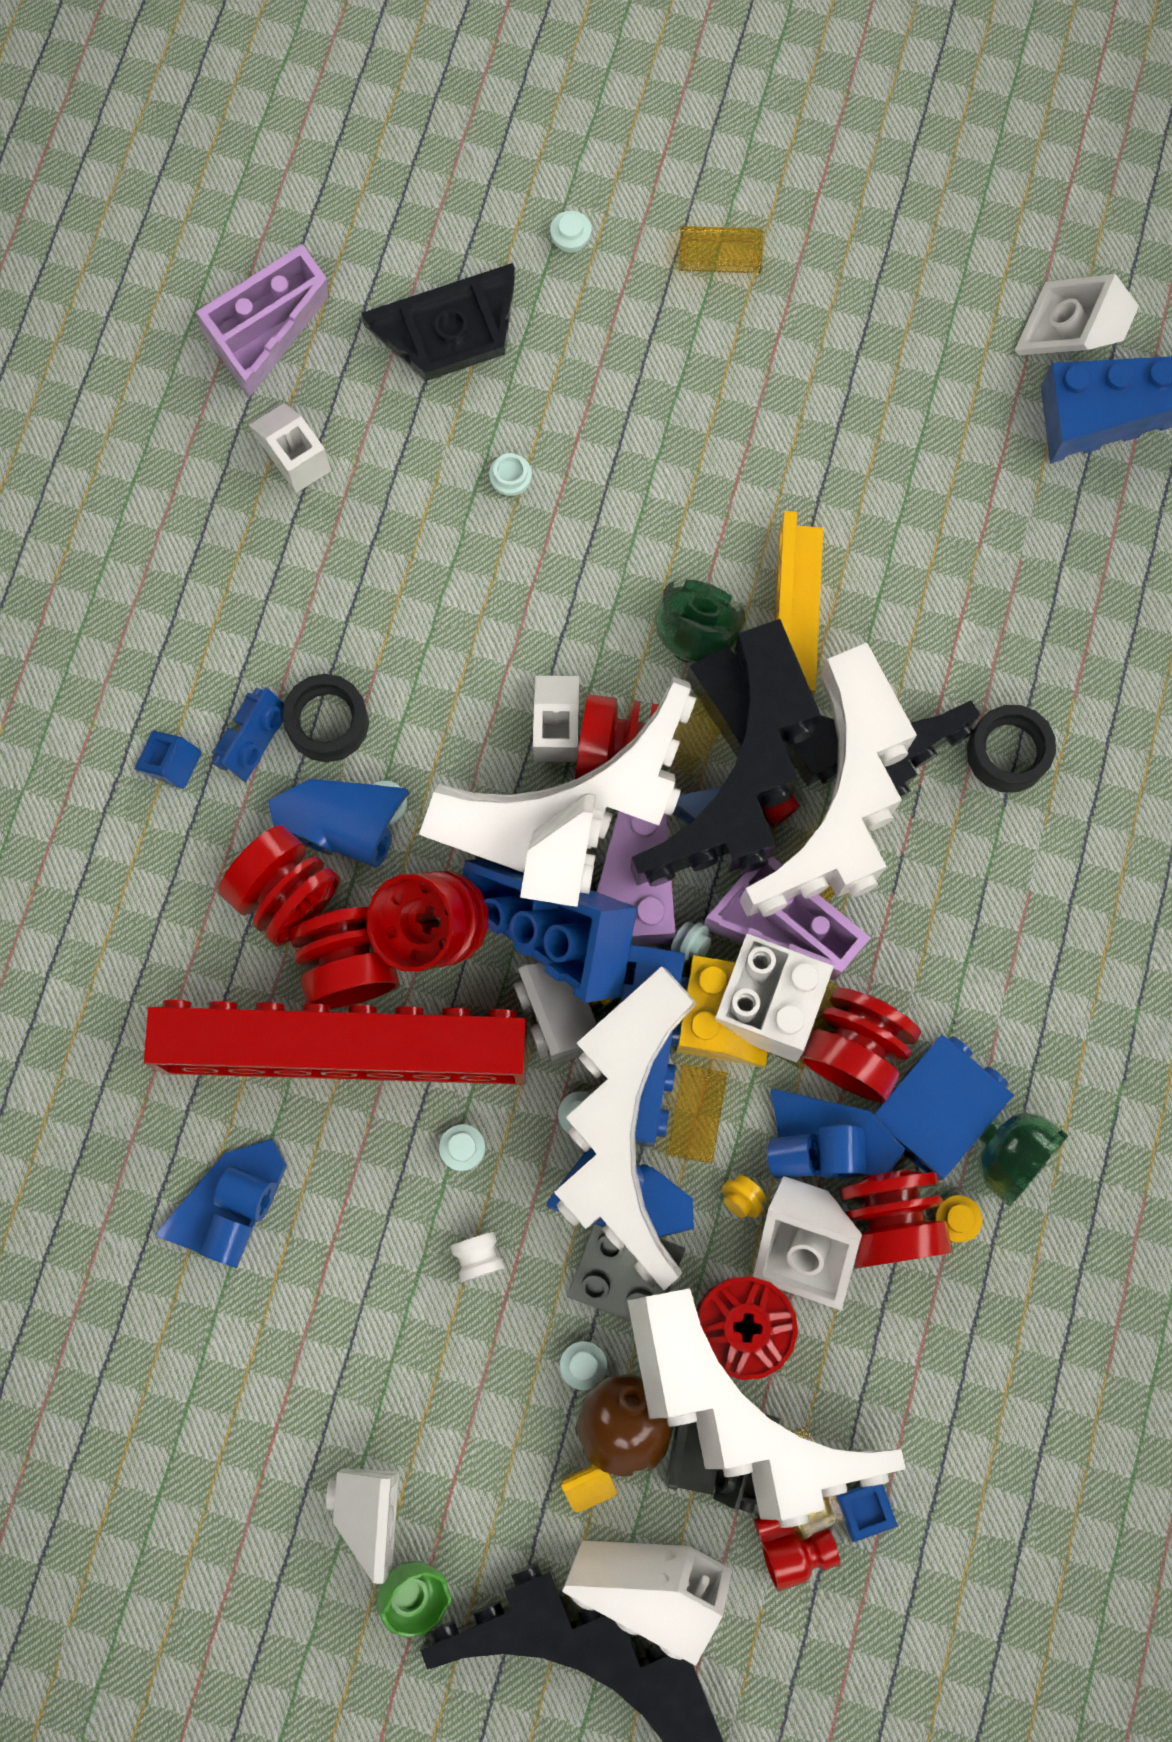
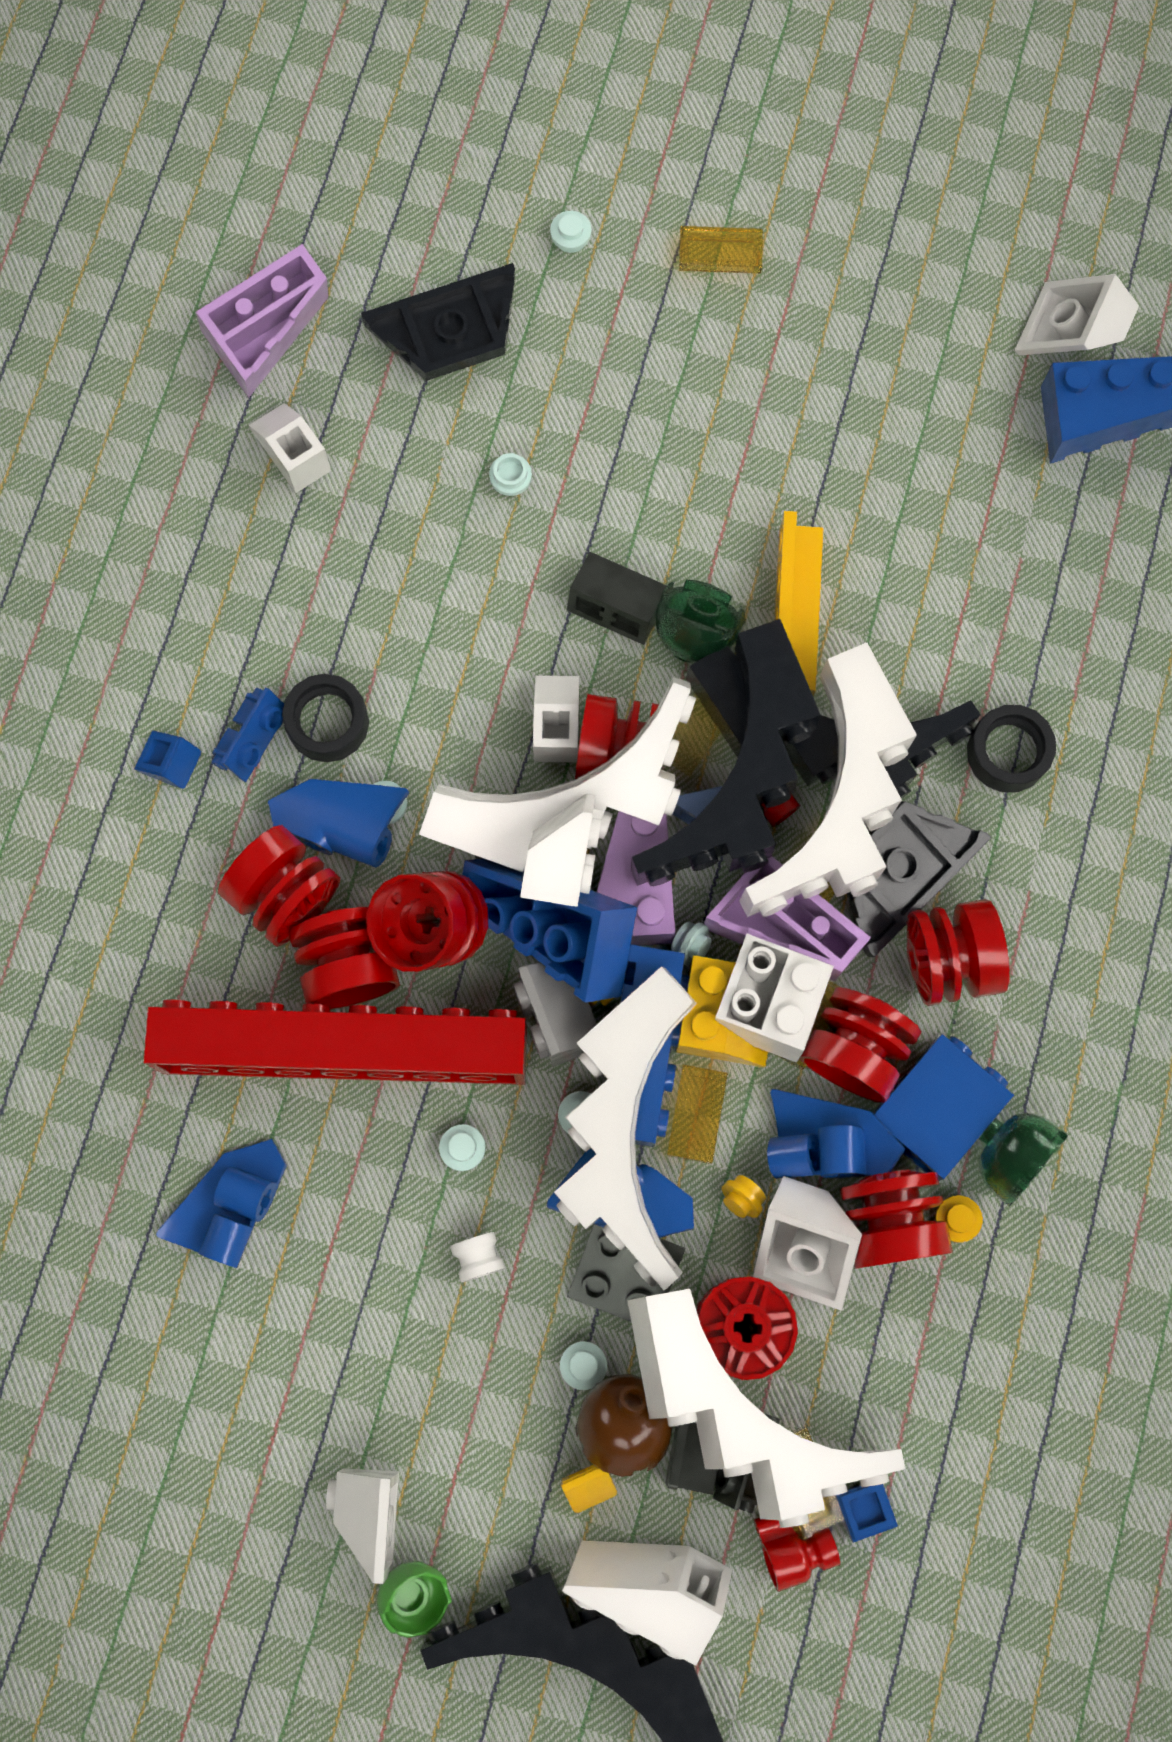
none -> pearl dark grey hinge [567,552,669,645]
none -> wing [846,801,992,957]
none -> red wheel [907,899,1010,1006]

